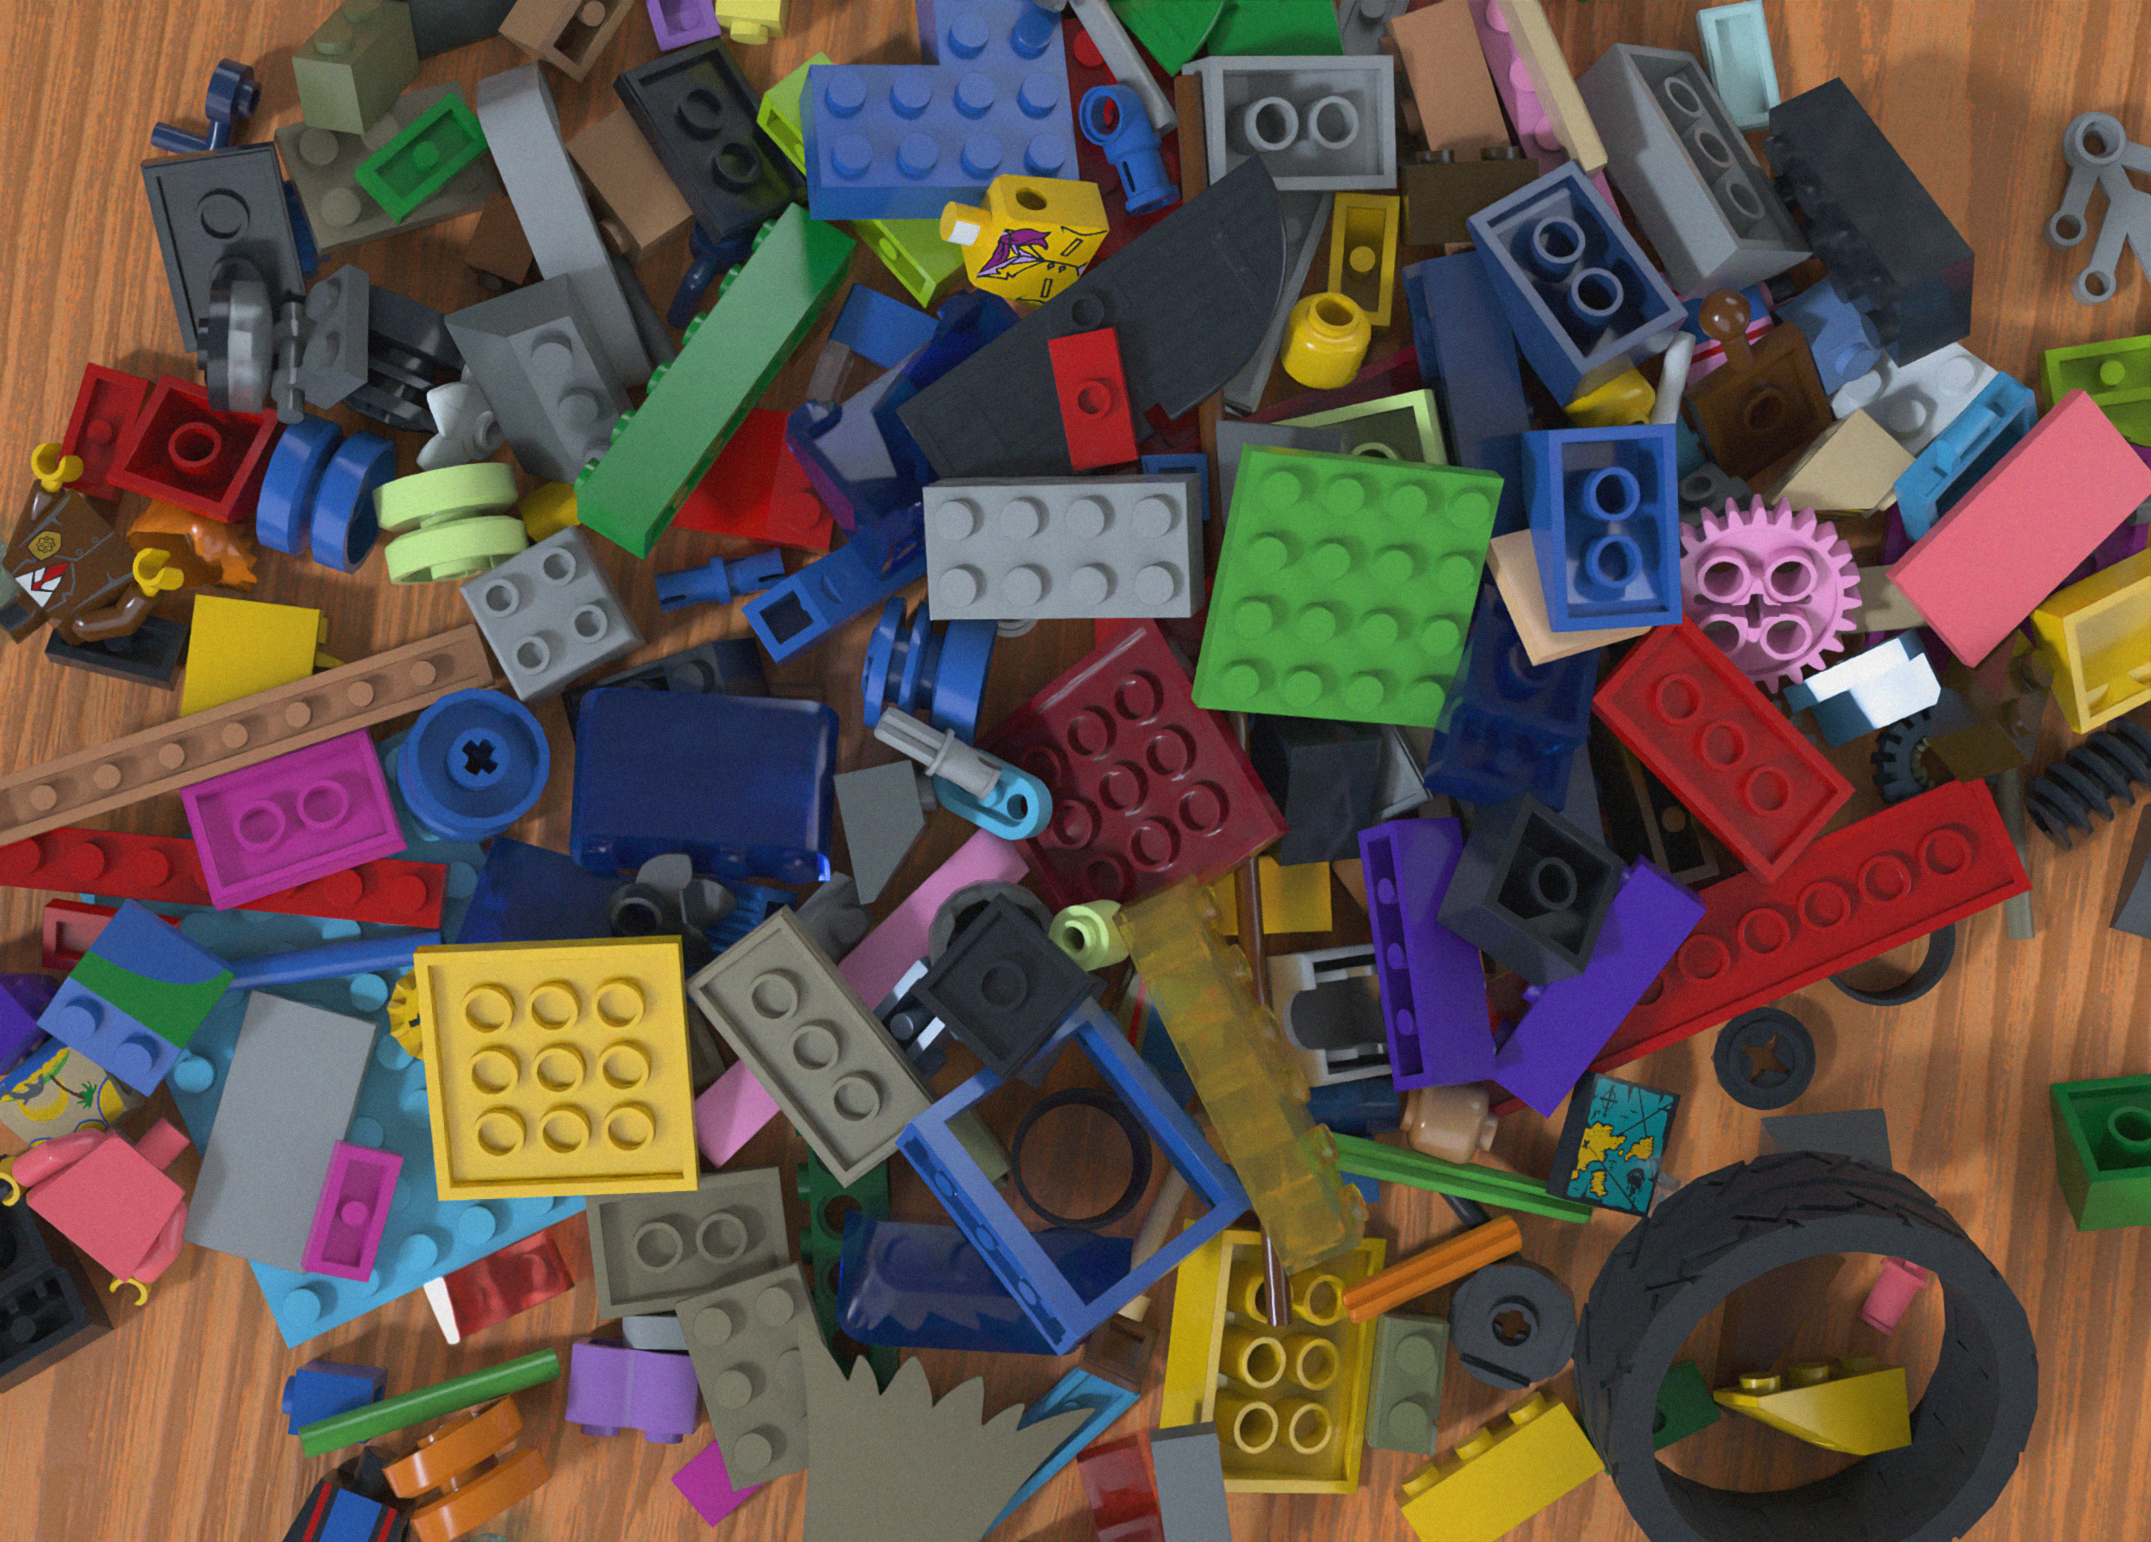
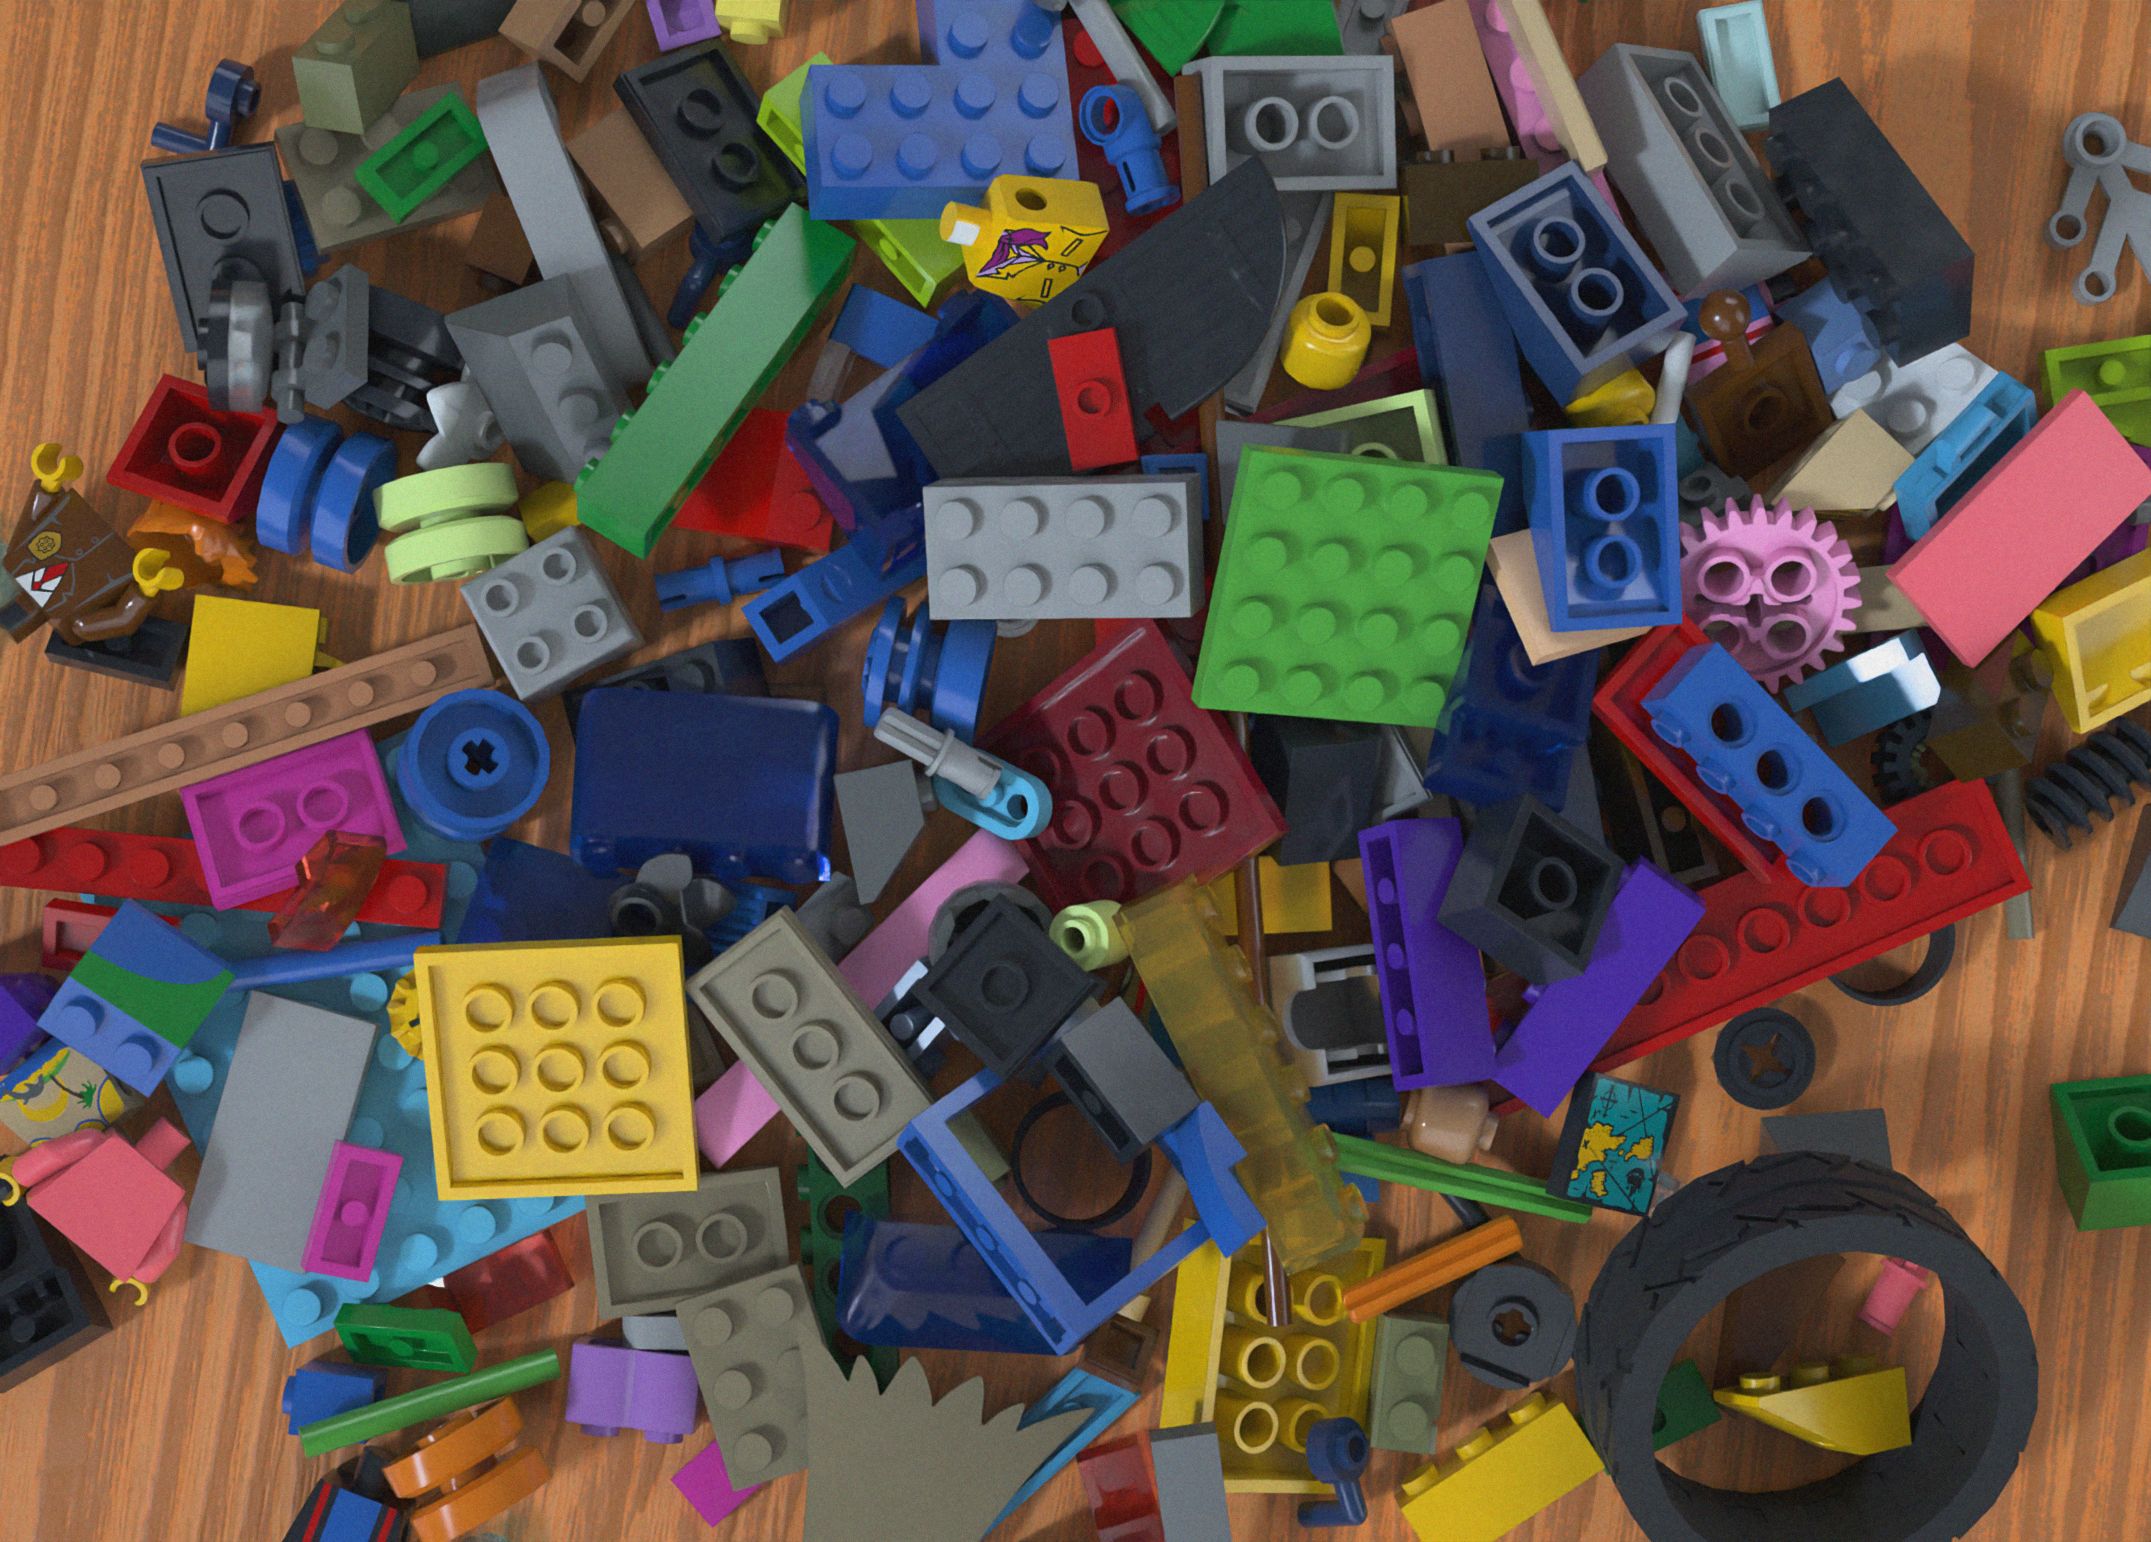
red plate [57,362,157,505] -> none
none -> clear red slope [267,829,388,952]
none -> green plate [333,1303,479,1374]
none -> black brick [1041,996,1202,1167]
none -> blue slope [1176,1100,1268,1258]
none -> dark blue plate [1297,1417,1369,1528]
none -> blue brick [1640,641,1898,887]

